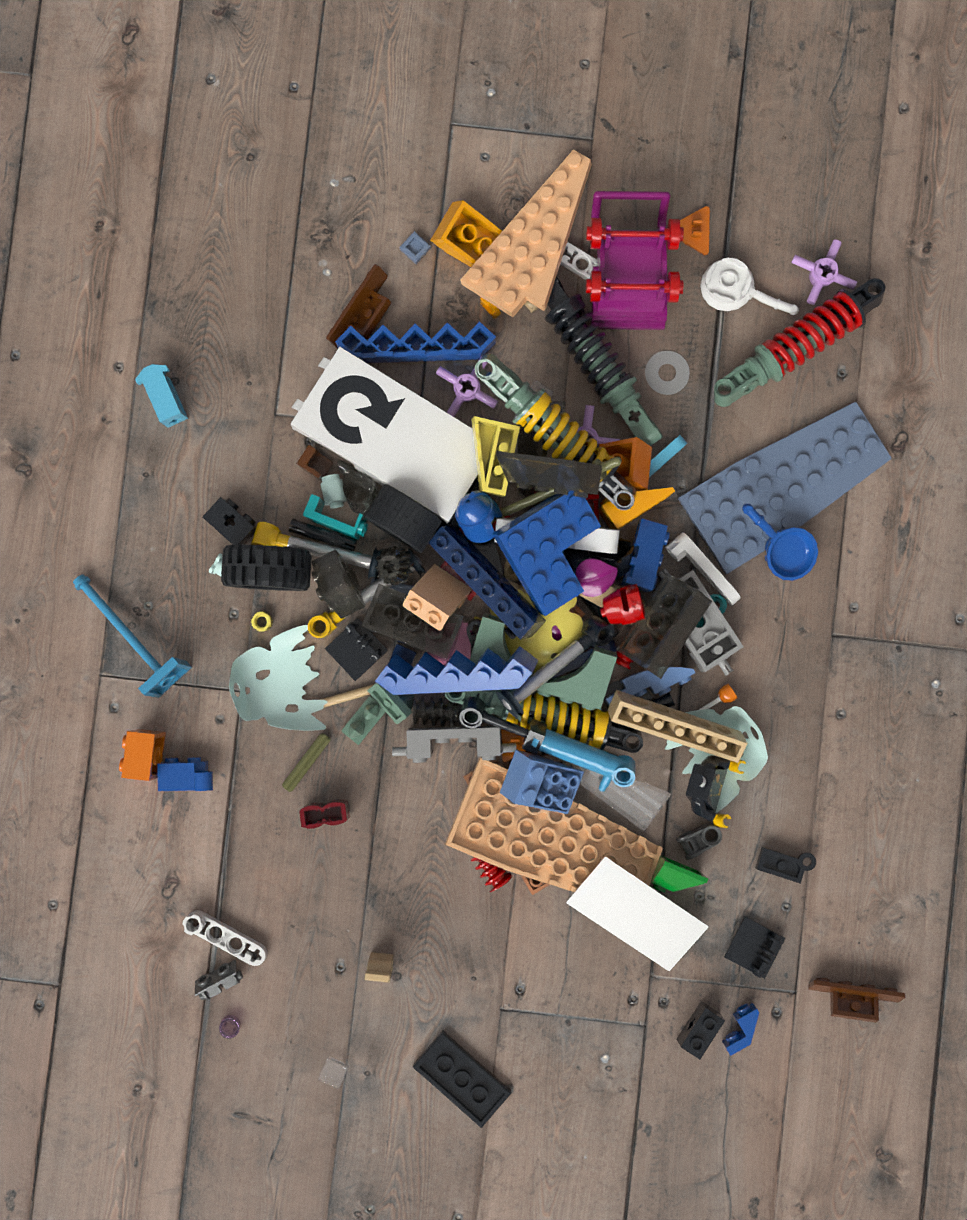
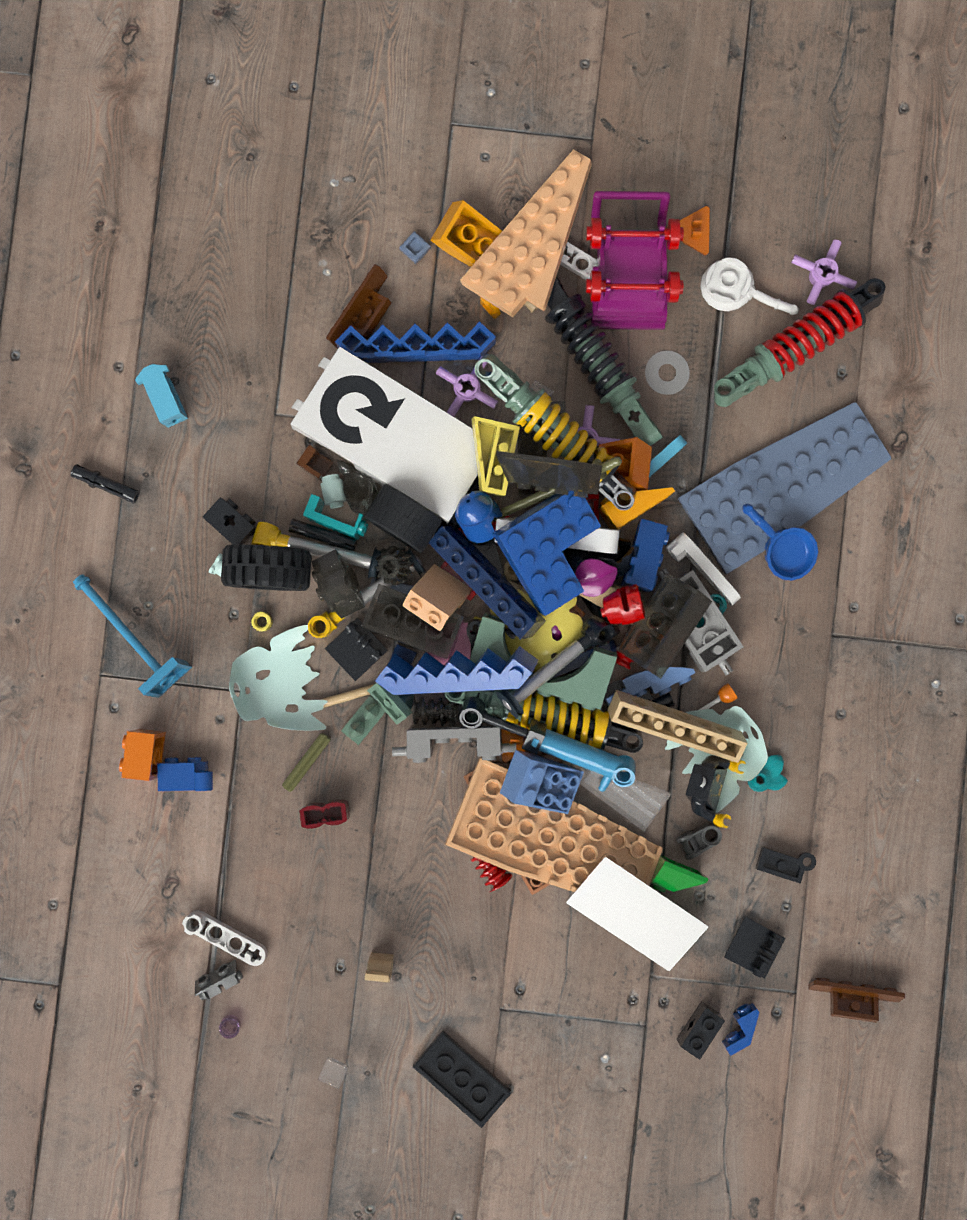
none -> black pin [70,464,140,504]
none -> teal plate [747,755,788,792]

